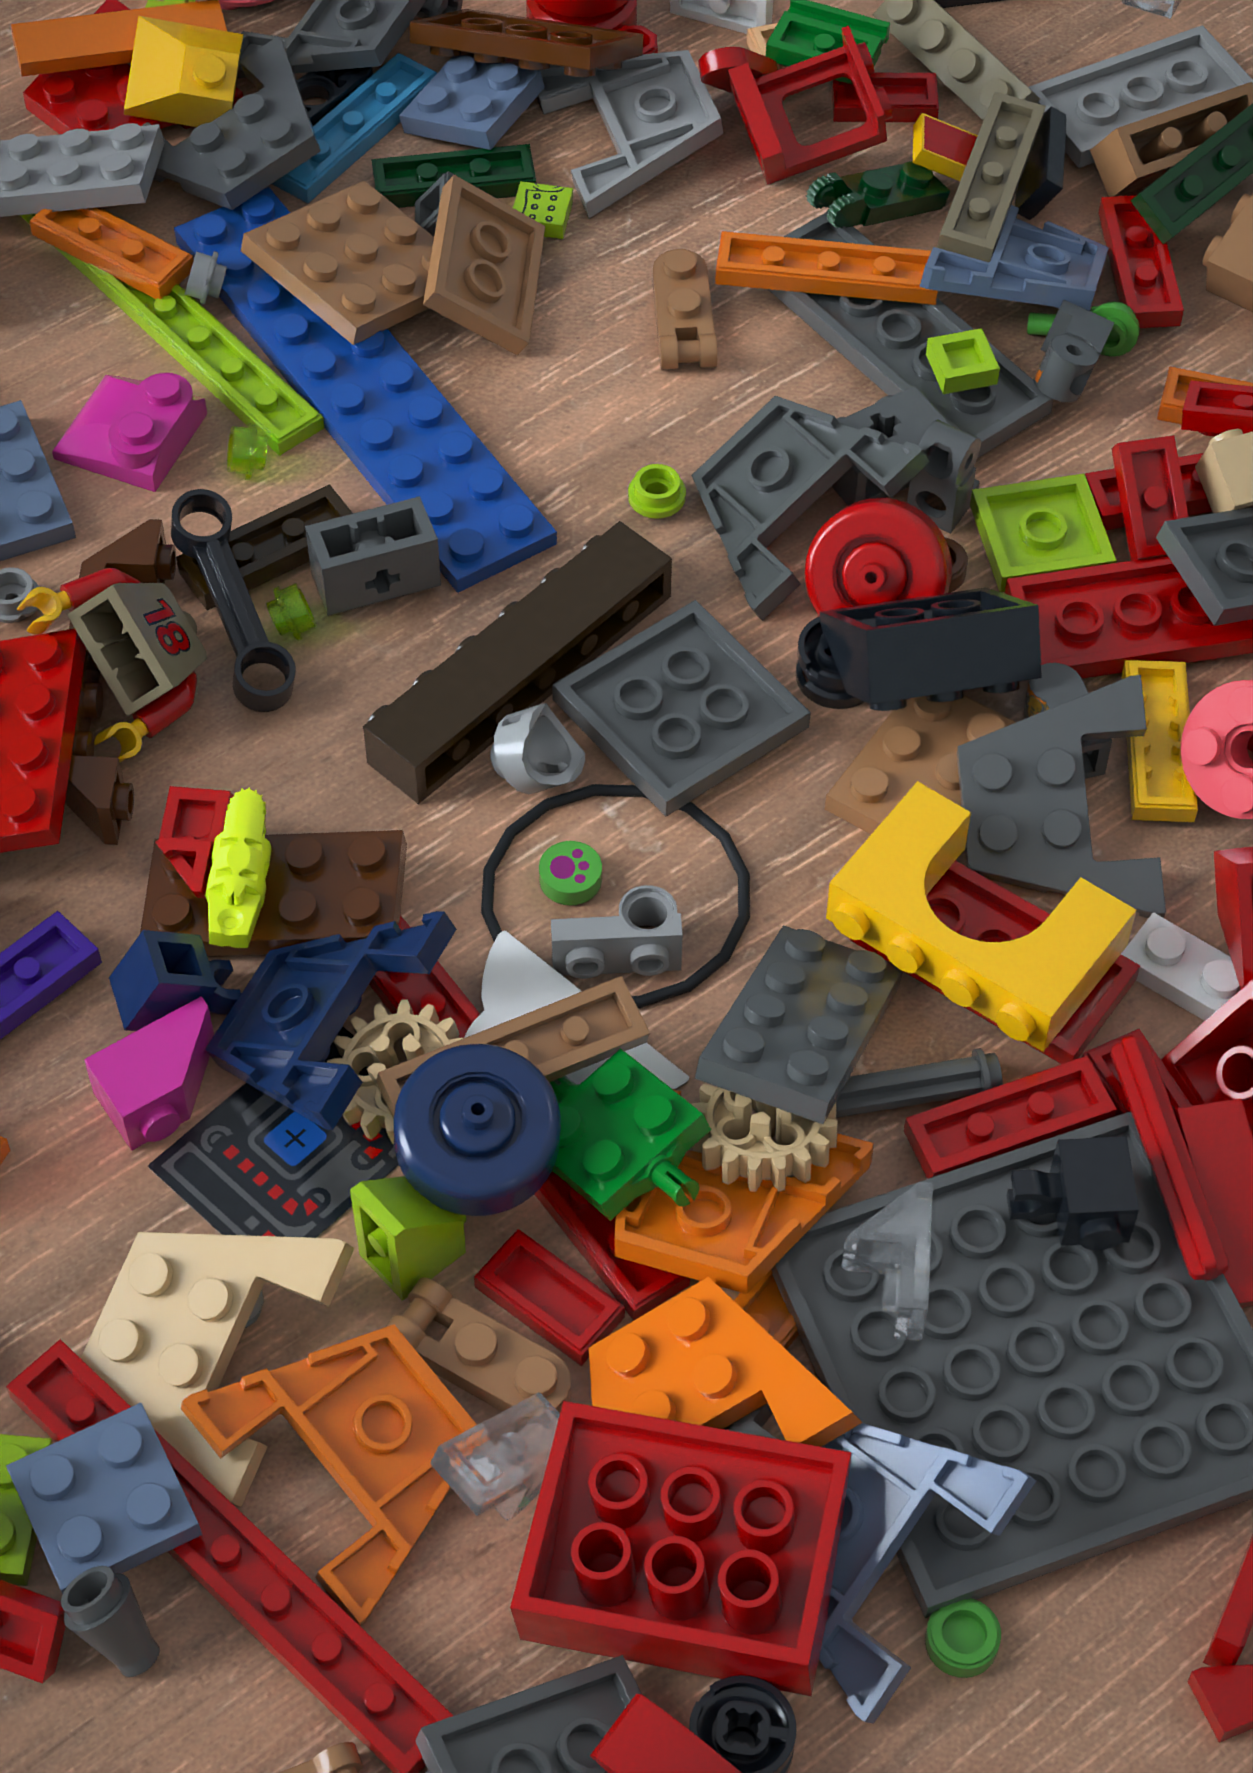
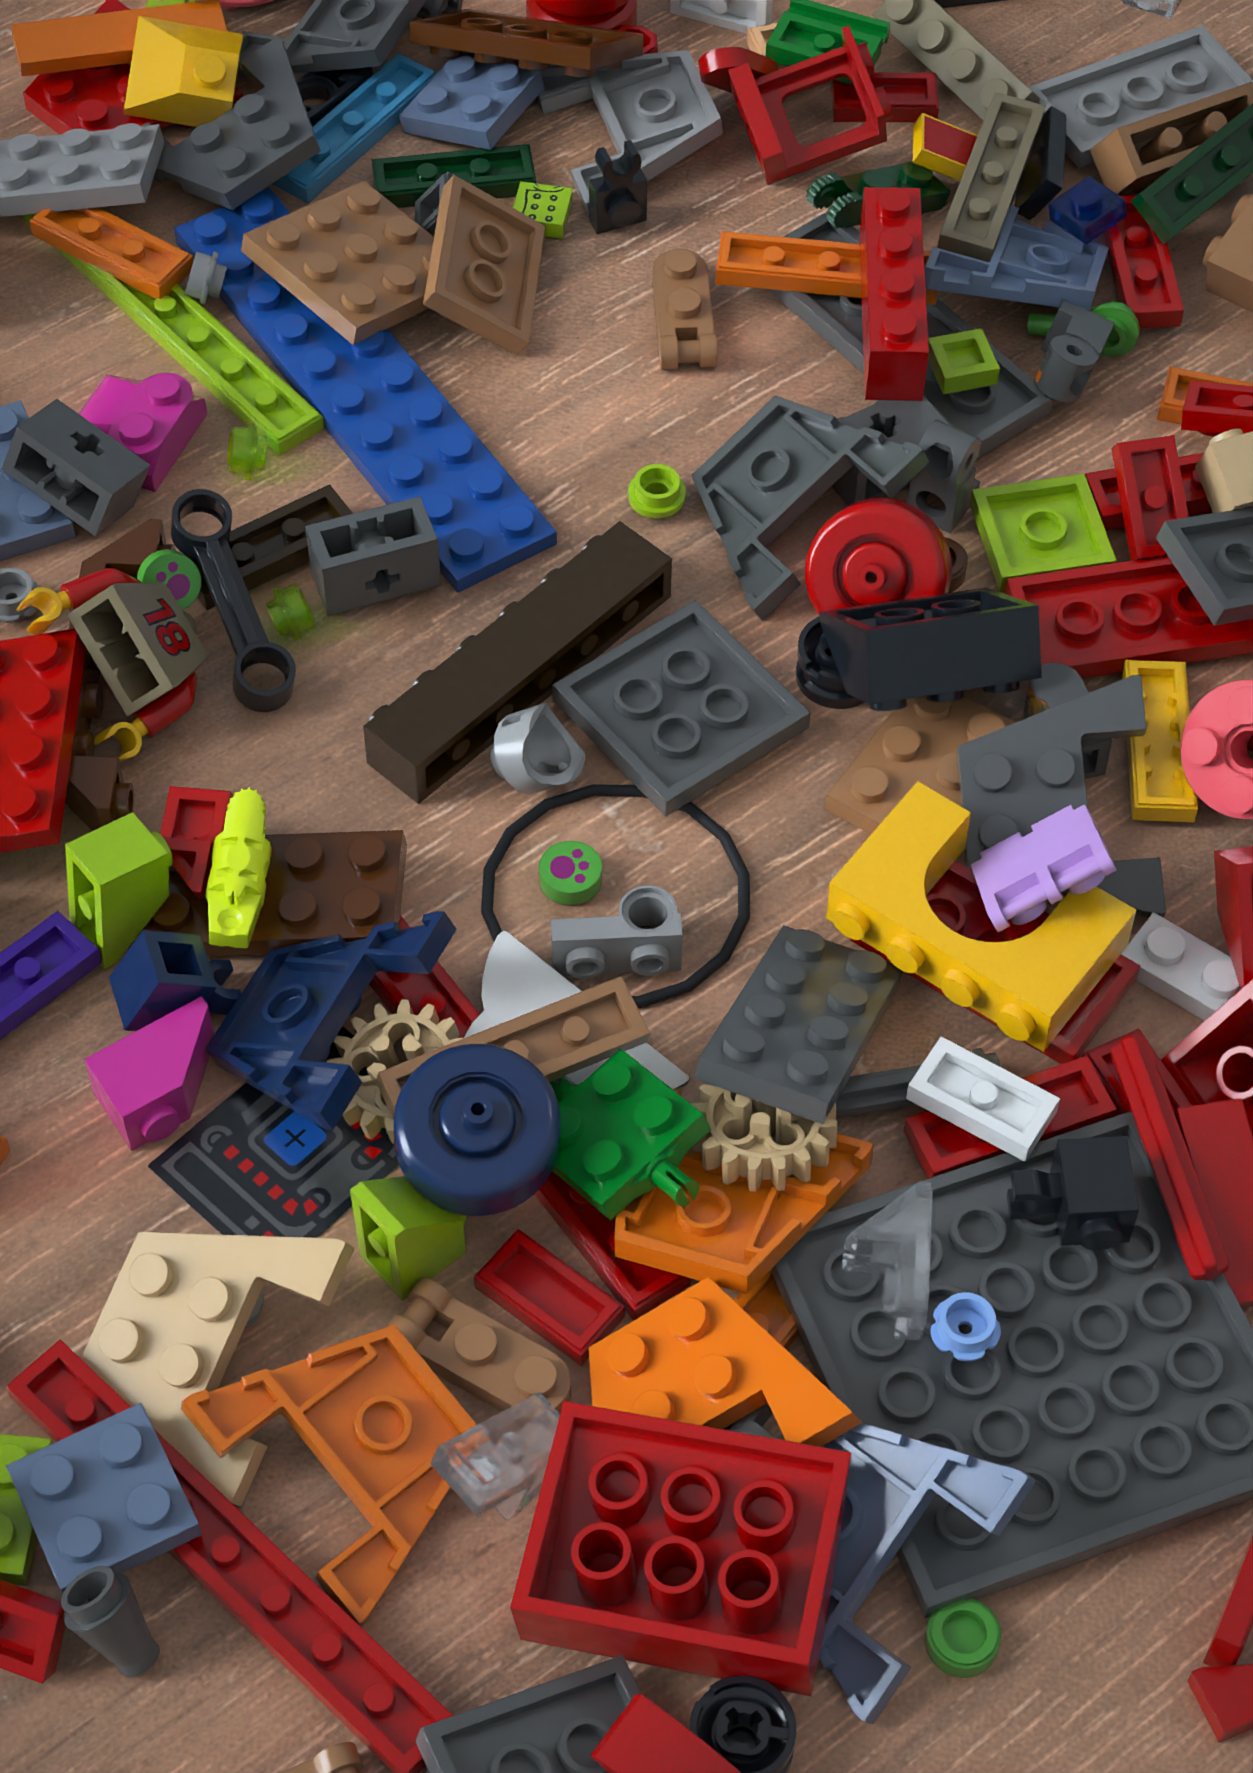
none -> dark grey brick [1,399,151,536]
none -> lime slope [65,812,173,970]
none -> bright green tile [137,549,201,610]
none -> black plate [589,140,647,234]
none -> red brick [859,187,929,401]
none -> white plate [906,1036,1060,1162]
none -> light blue plate [930,1292,1001,1362]
none -> lavender plate [970,804,1117,932]
none -> clear blue plate [1048,176,1127,245]

